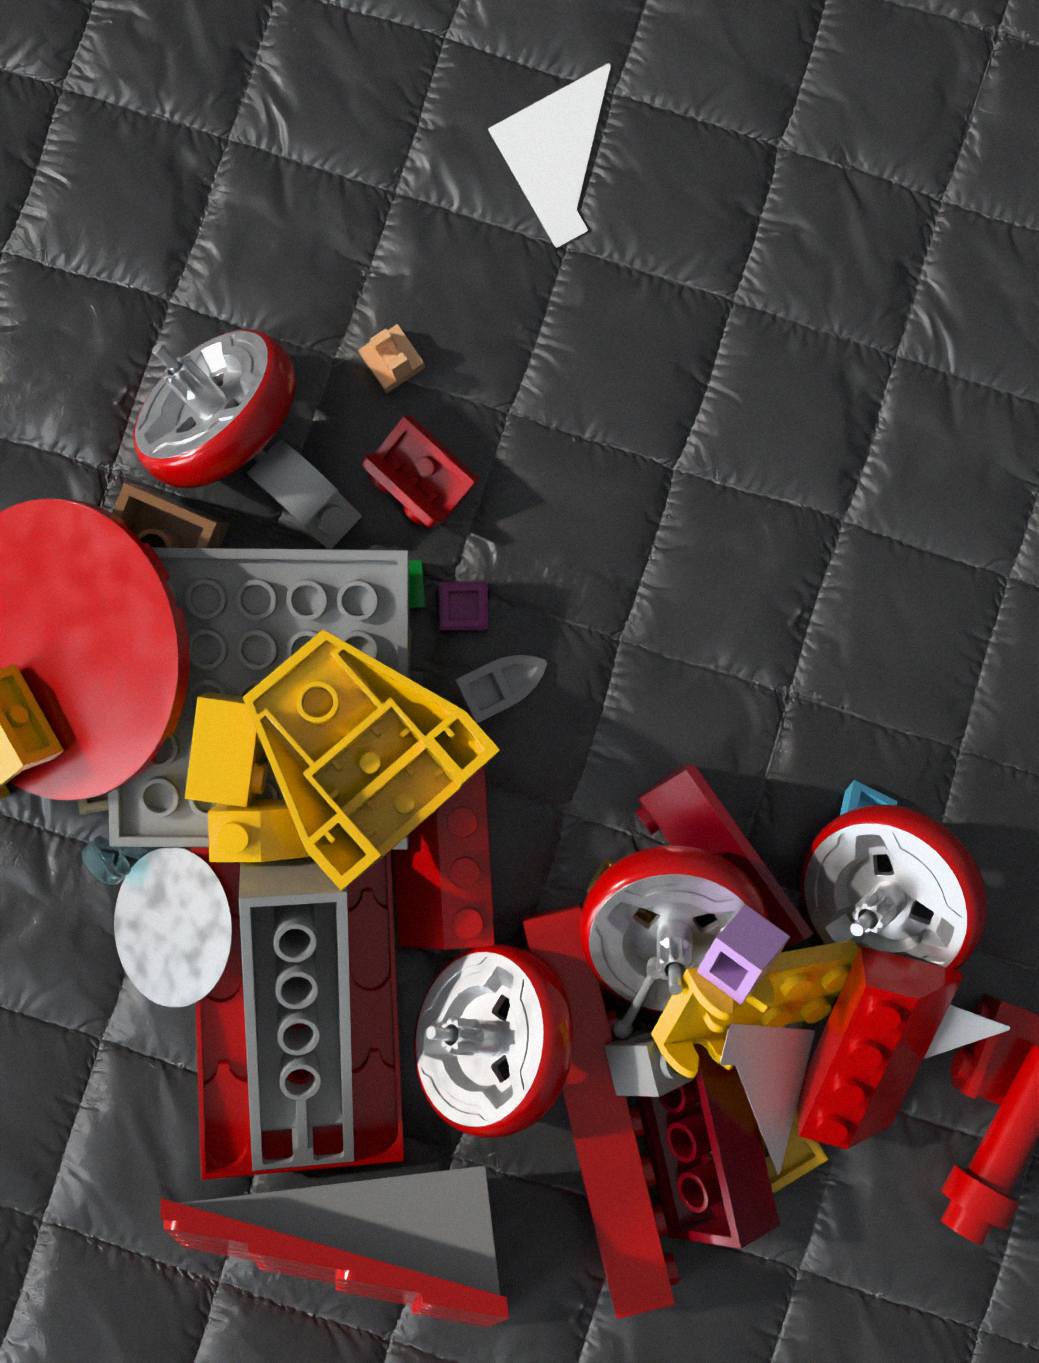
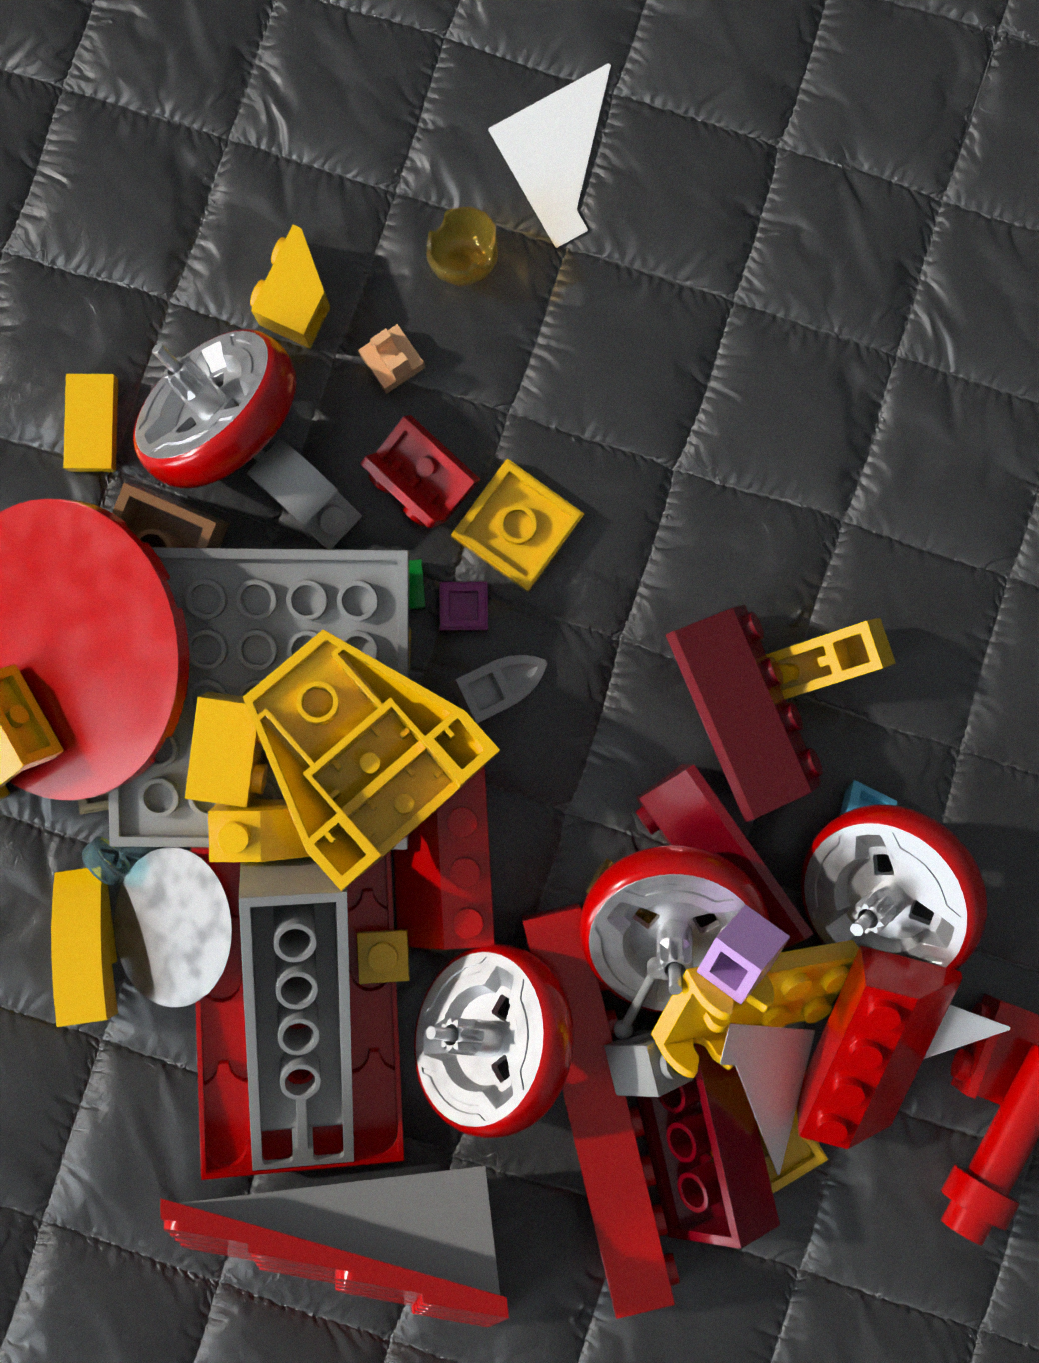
none -> yellow slope [51,865,118,1027]
none -> yellow tile [63,374,118,472]
none -> yellow slope [250,224,331,349]
none -> yellow plate [357,929,410,984]
none -> clear yellow hair [426,206,498,287]
none -> yellow tile [451,458,584,592]
none -> dark red slope [666,605,823,822]
none -> yellow slope [766,618,896,699]

